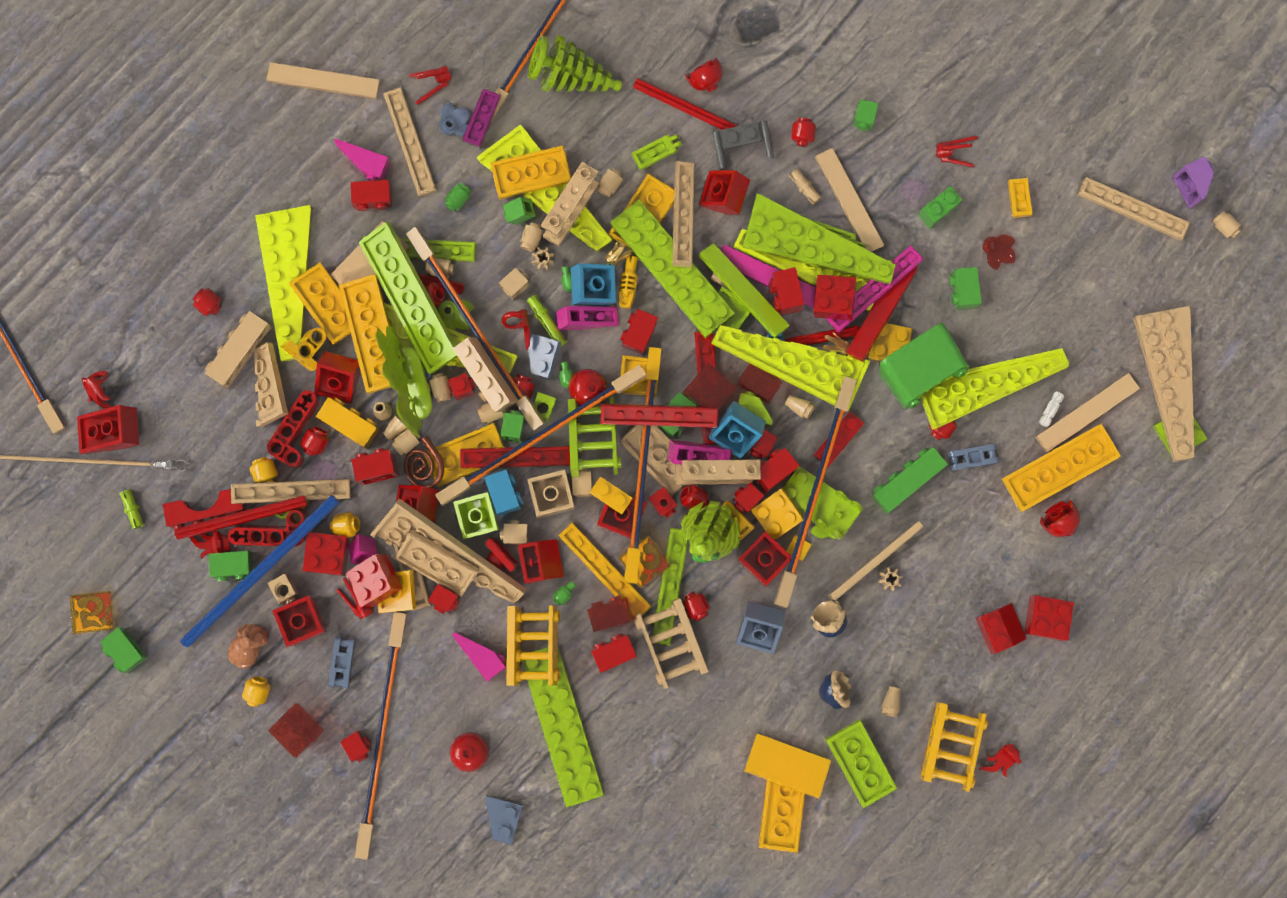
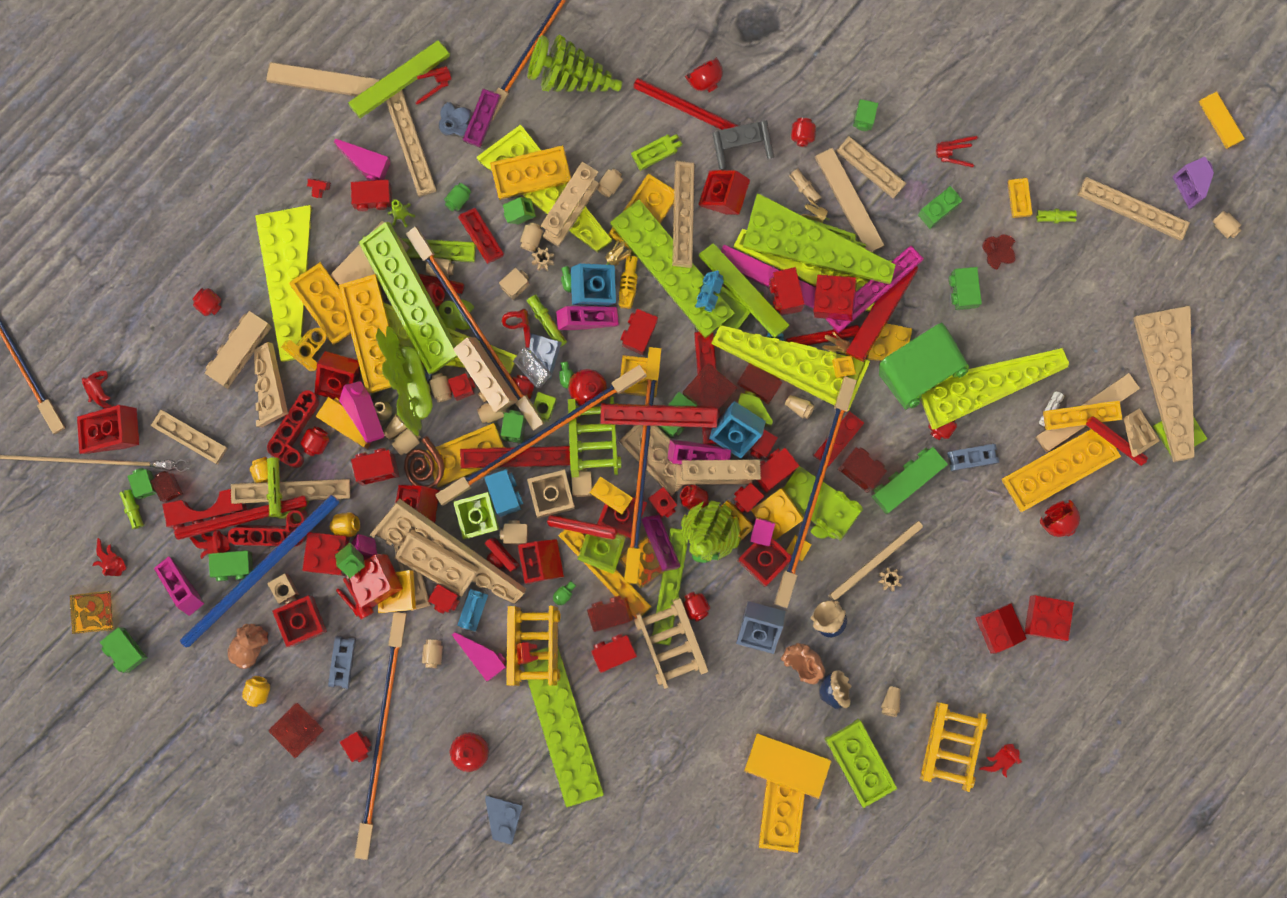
none -> red piece [92,538,126,576]
none -> bright green brick [128,468,158,499]
none -> tan plate [151,410,228,465]
none -> clear red brick [151,471,183,503]
none -> dark pink slope [154,556,204,616]
none -> lime pin [267,457,283,517]
none -> red tile [307,178,331,198]
none -> bright green brick [335,543,365,578]
none -> dark pink slope [339,381,384,443]
none -> lime tile [348,40,450,119]
none -> lime piece [387,200,415,227]
none -> tan brick [422,640,443,668]
none -> dark azure hinge [457,589,488,632]
none -> red tile [458,208,504,264]
none -> clear plate [513,347,552,388]
none -> red tile [516,642,538,664]
none -> red axle [547,515,618,540]
none -> lime plate [577,534,626,574]
none -> magenta tile [641,515,681,571]
none -> dark azure hinge [695,271,724,312]
none -> dark pink panel [750,517,775,546]
none -> nougat hair [781,643,825,684]
none -> pearl gold piece [801,199,830,223]
none -> yellow tile [832,356,856,378]
none -> tan tile [836,136,906,199]
none -> clear red brick [837,447,887,493]
none -> lime pin [1036,209,1077,224]
none -> yellow plate [1043,401,1122,430]
none -> red axle [1086,416,1148,466]
none -> tan wing [1123,408,1160,457]
none -> yellow tile [1199,91,1245,149]

